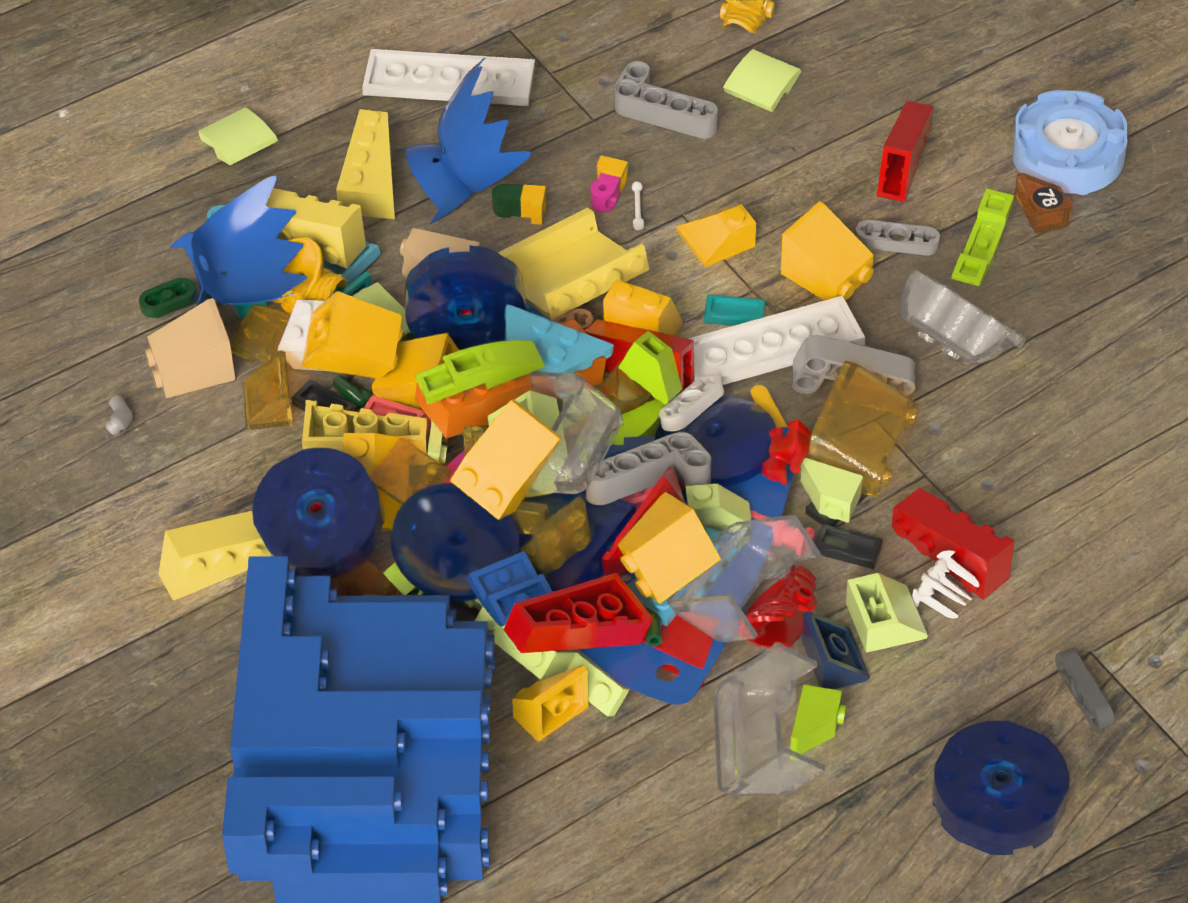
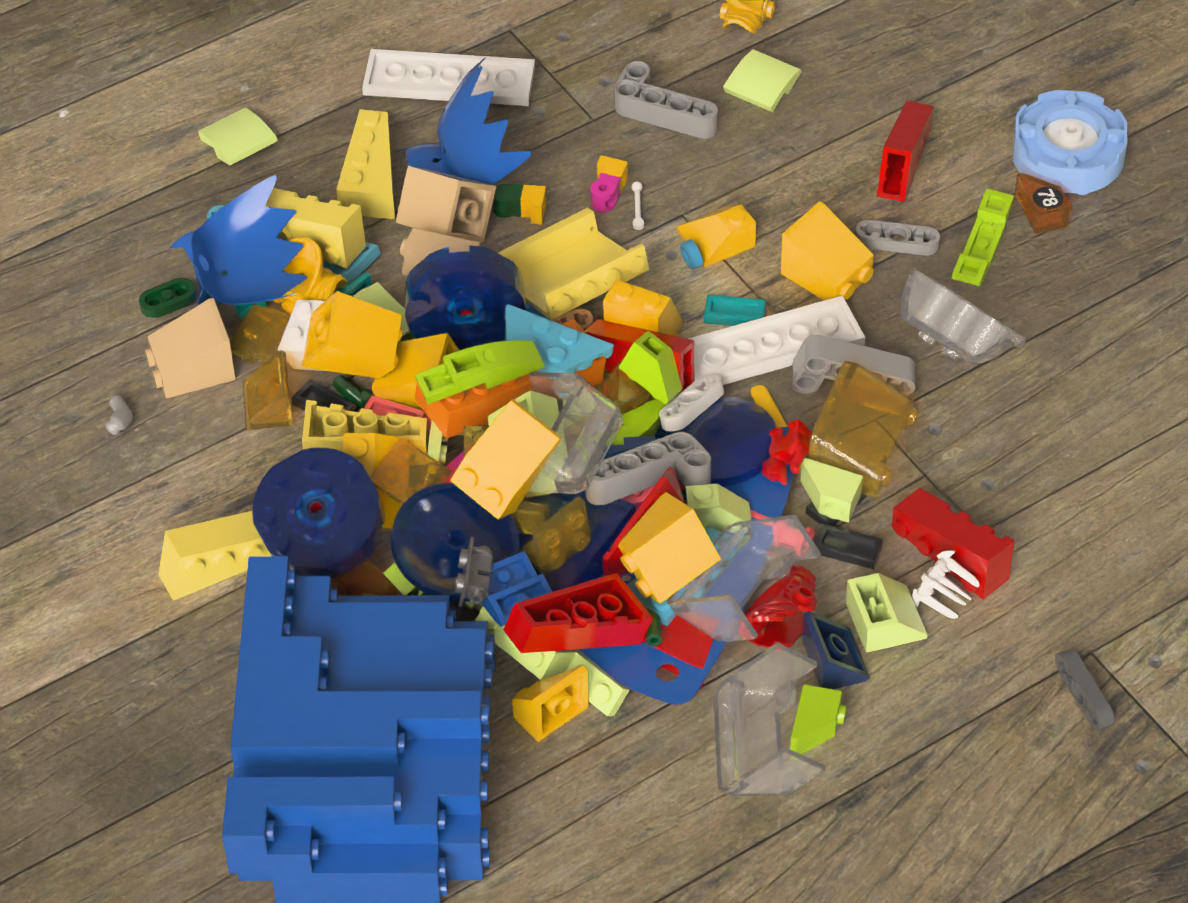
clear blue piece [932,720,1070,855] -> none
none -> tan slope [395,166,496,243]
none -> flat silver hinge [455,537,493,607]
none -> dark azure tile [680,239,703,270]

